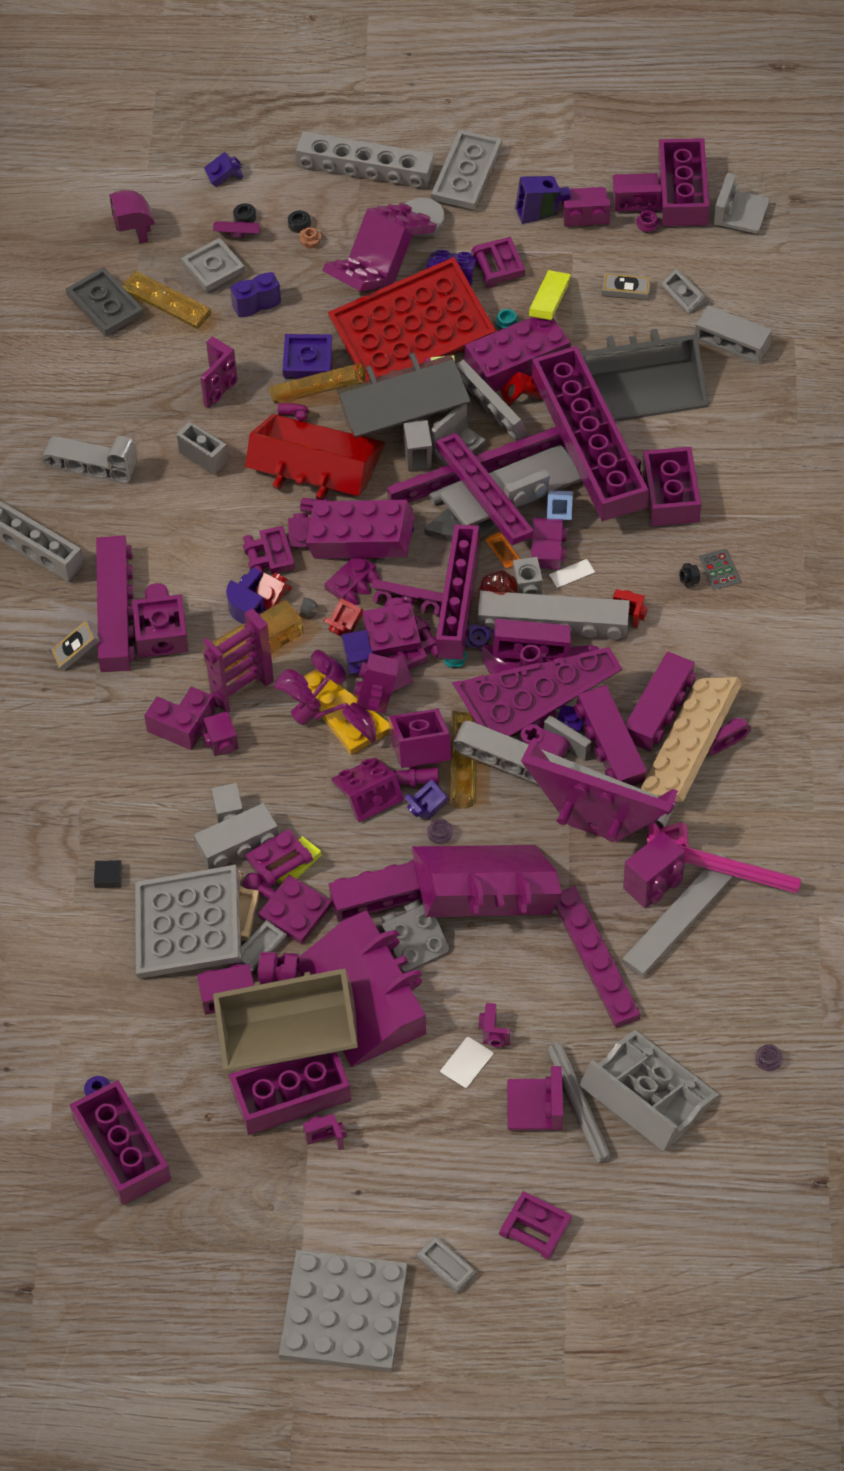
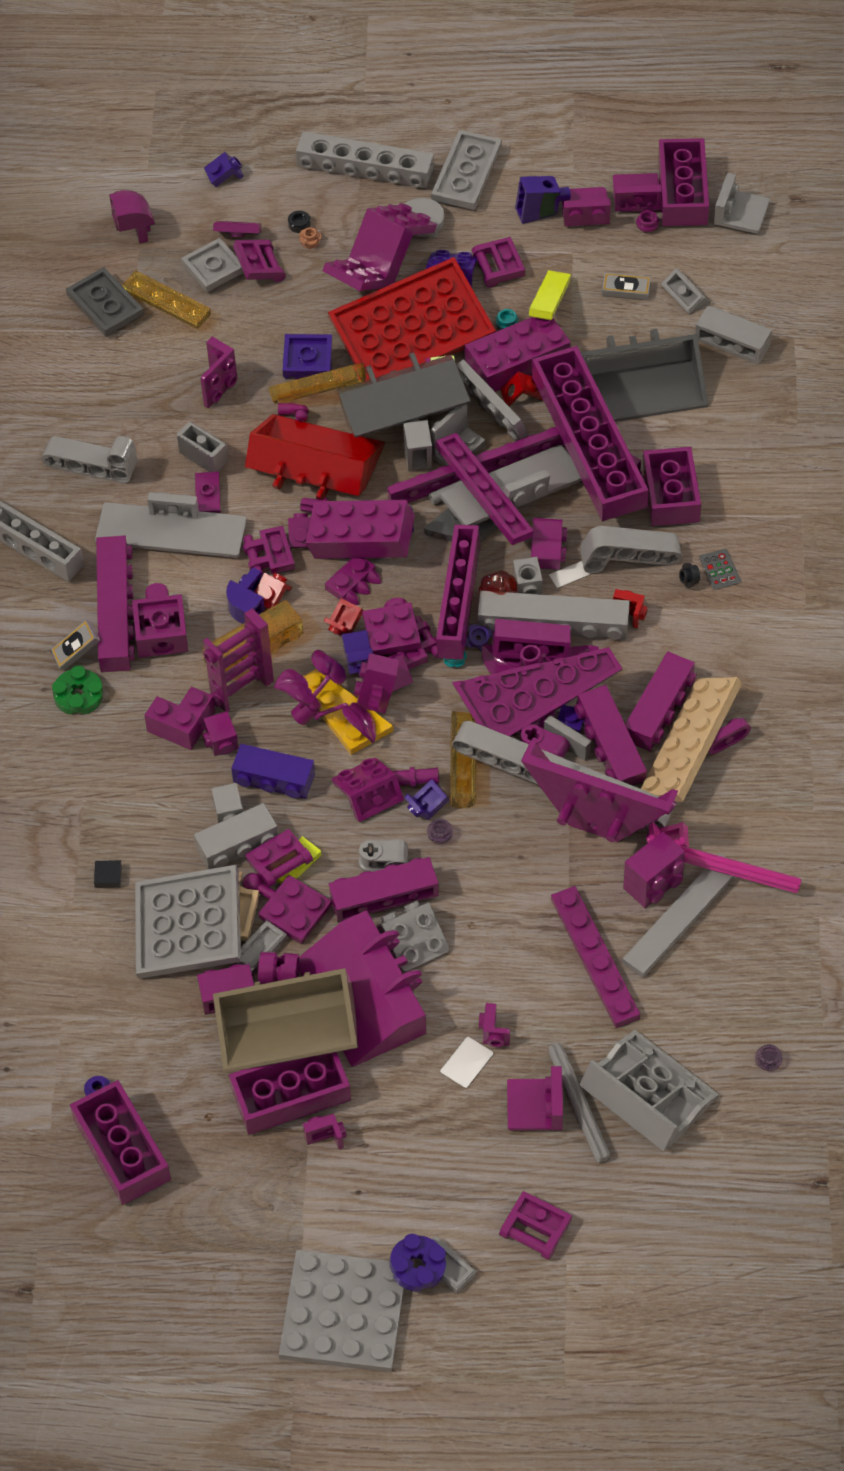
dark purple brick [230,272,281,317] -> none
black tile [233,203,256,223] -> none
dark grey hinge [299,597,318,618] -> none
magenta plate [371,579,443,616] -> none
magenta brick [389,708,451,768] -> none
magenta piece [412,845,562,917] -> none
sticker [485,532,520,569] -> none
light blue brick [547,490,573,520] -> none
none -> green plate [52,666,103,715]
none -> light grey bracket [95,492,247,558]
none -> magenta plate [195,472,221,514]
none -> dark purple brick [231,744,315,799]
none -> magenta plate [233,240,286,282]
none -> light grey piece [358,839,408,872]
none -> dark purple plate [389,1234,446,1292]
none -> light grey beam [580,526,682,574]

